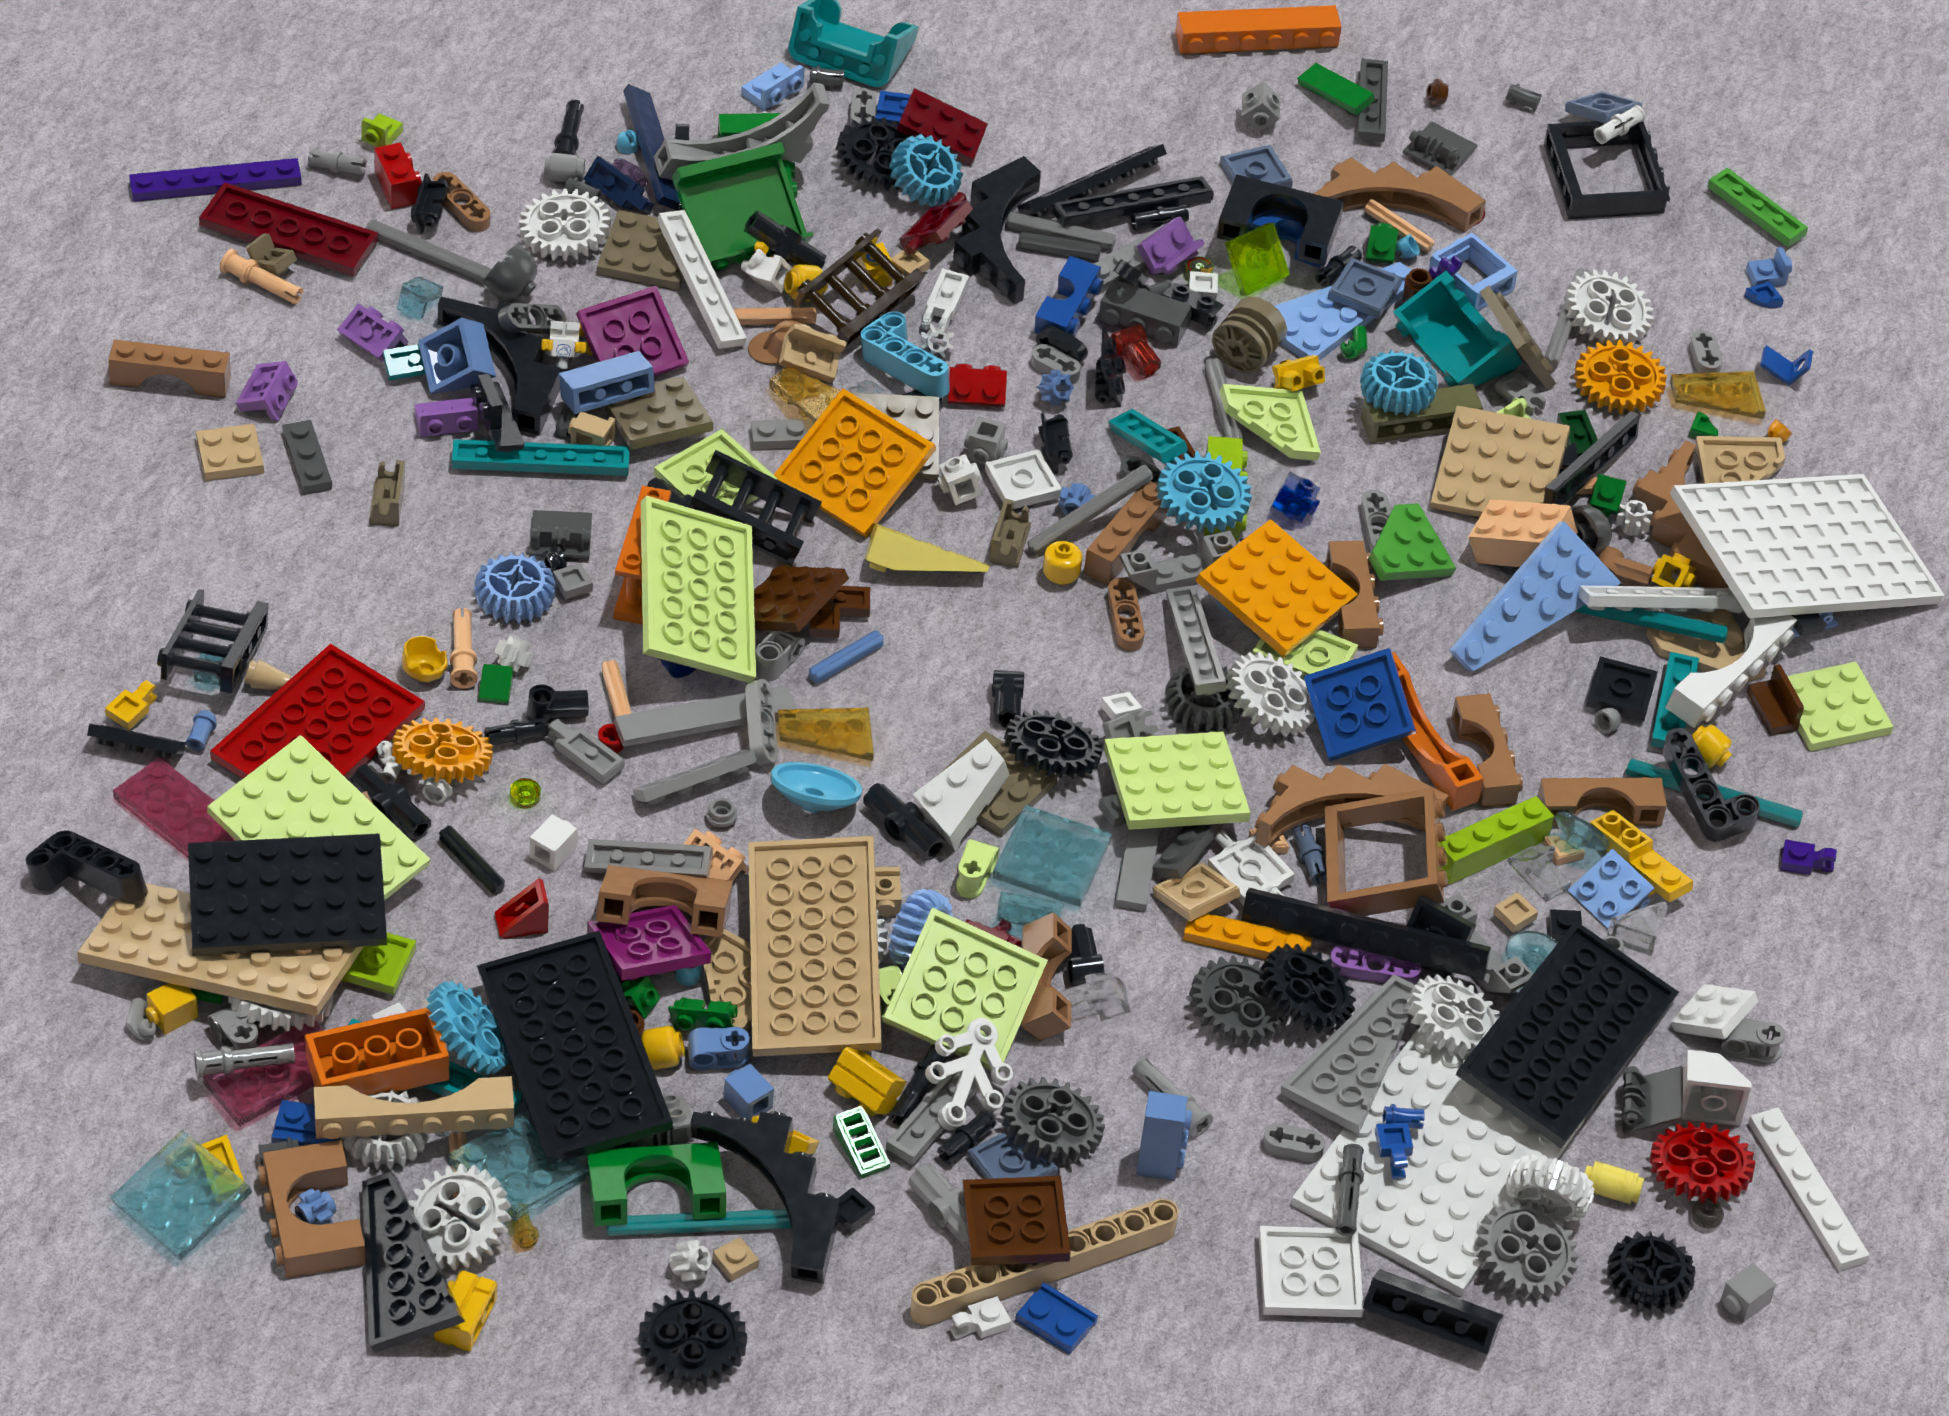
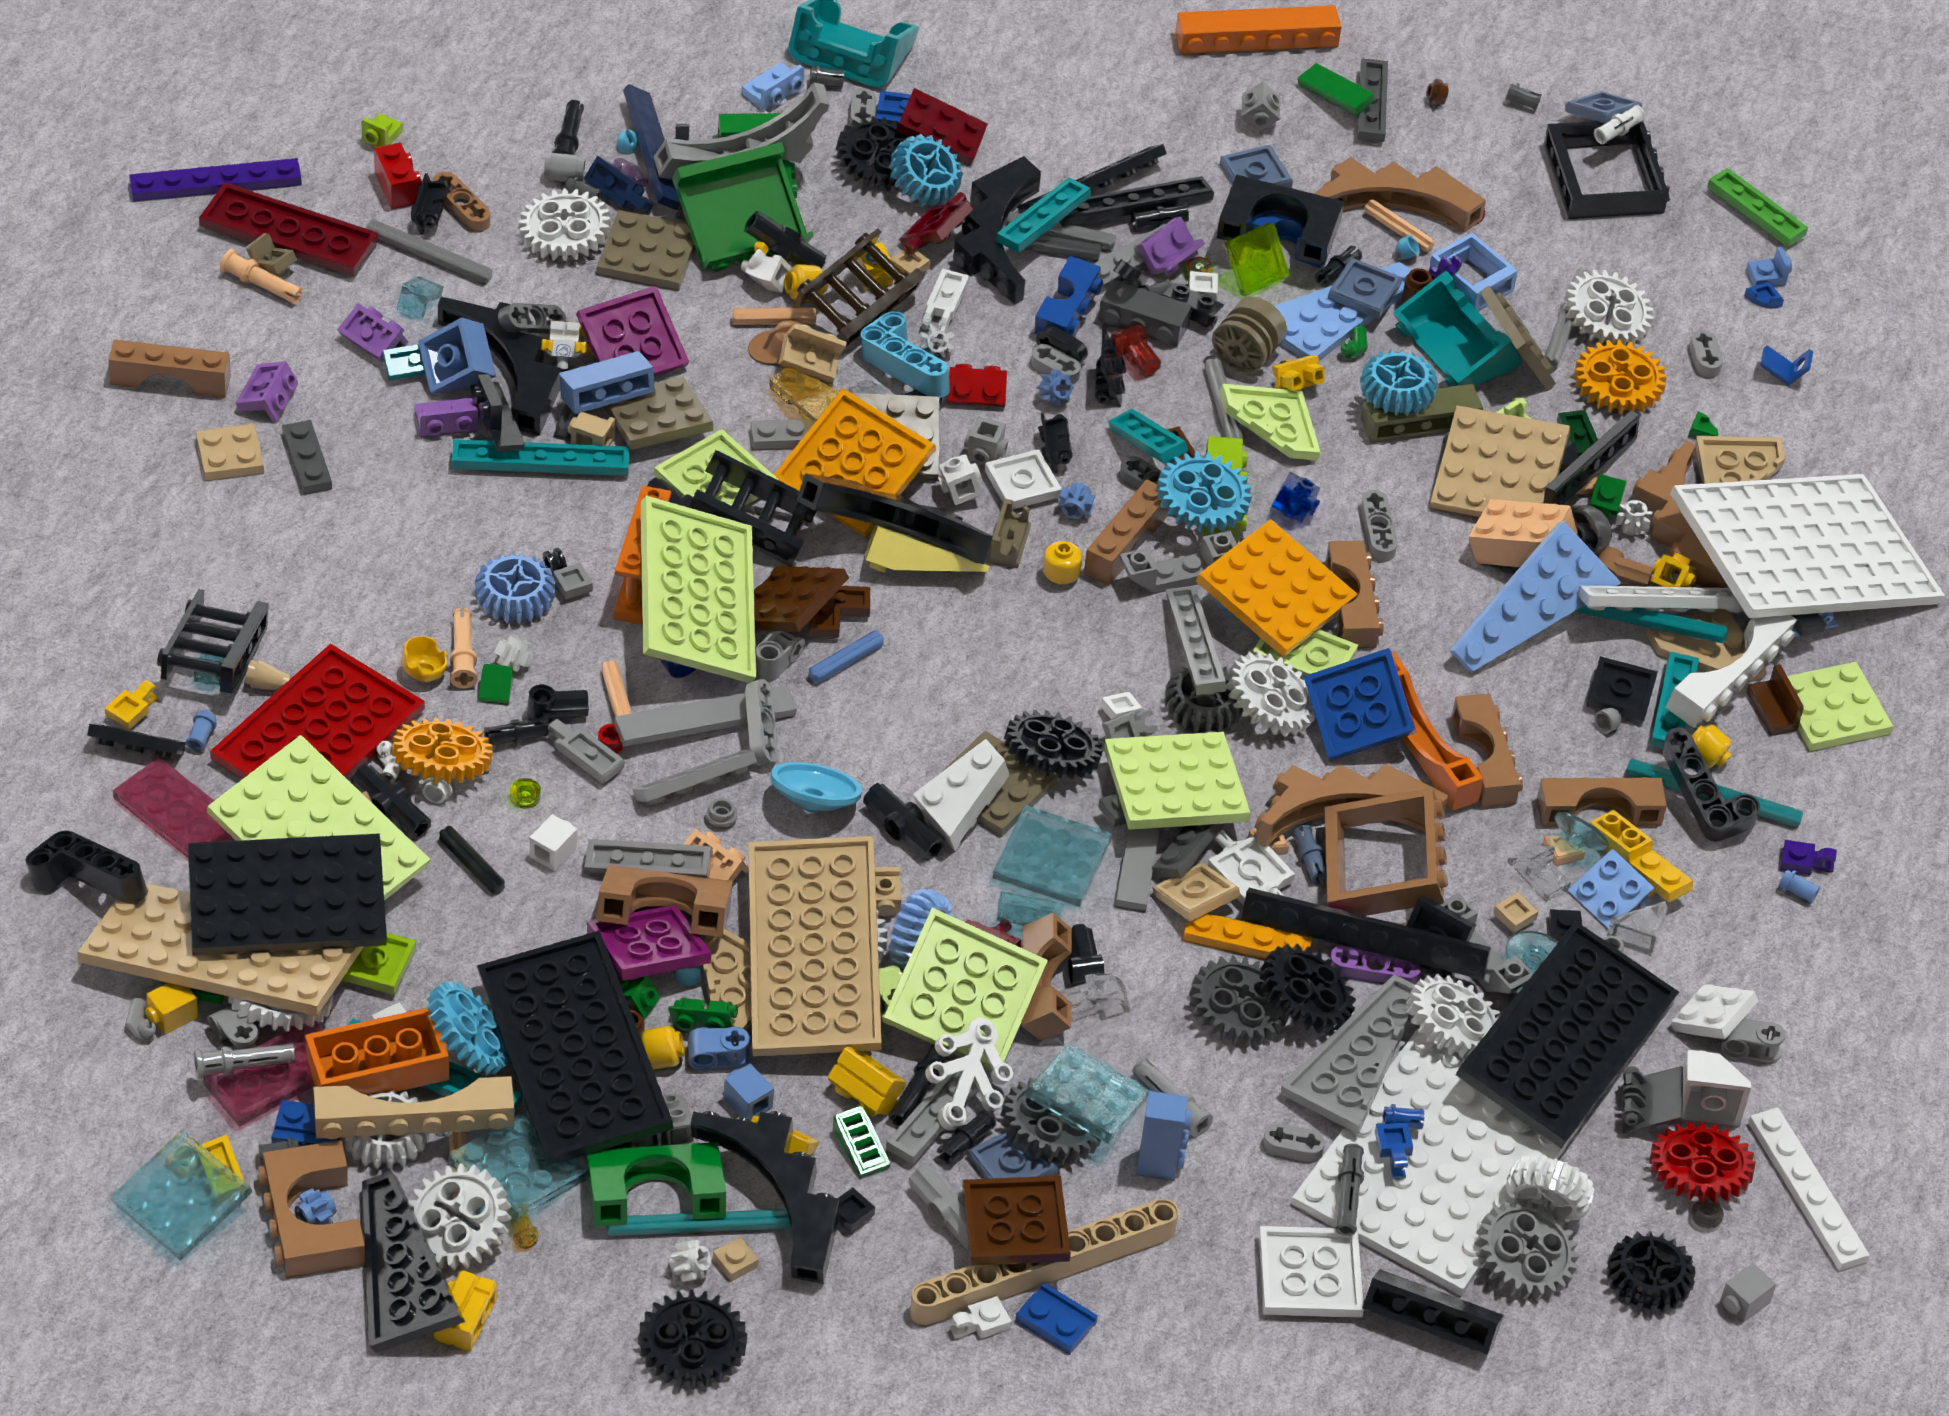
light grey pin [308,148,367,176] -> none
dark tan hinge [369,460,405,526] -> none
dark grey cylinder [483,243,537,301] -> none
red slope [494,878,549,939] -> none
dark grey hinge [530,510,592,558] -> none
white plate [657,210,747,349] -> none
clear yellow wing [777,707,874,761] -> none
yellowish green piece [956,839,1000,899] -> none
black piece [992,670,1024,727] -> none
light grey axle [1027,465,1153,556] -> none
medium nougat beam [1107,577,1145,651] -> none
green bracket [1366,223,1399,264] -> none
bright green plate [1368,503,1456,581] -> none
dark grey hinge [1403,121,1478,175] -> none
lime brick [1441,796,1554,885] -> none
light grey plate [1495,371,1546,416] -> none
light yellow head [1585,1161,1644,1204] -> none
clear yellow wing [1670,371,1766,420] -> none
light orange hinge [1767,419,1793,443] -> none
none -> black arch [796,473,993,564]
none -> teal plate [997,177,1091,253]
none -> clear light blue plate [1025,1043,1150,1144]
none -> medium blue pin [1778,870,1820,904]

